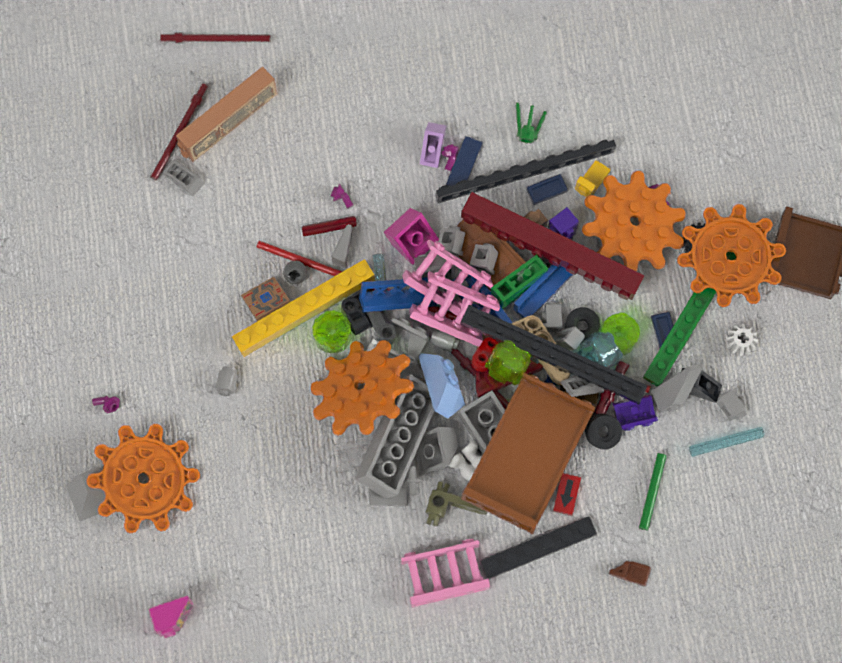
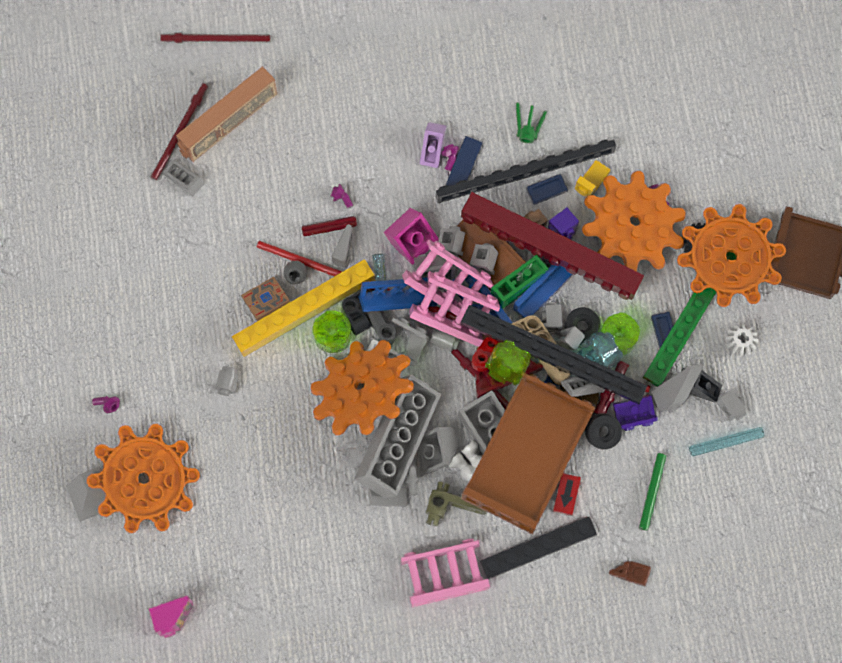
light blue wedge [419,353,465,418] -> none

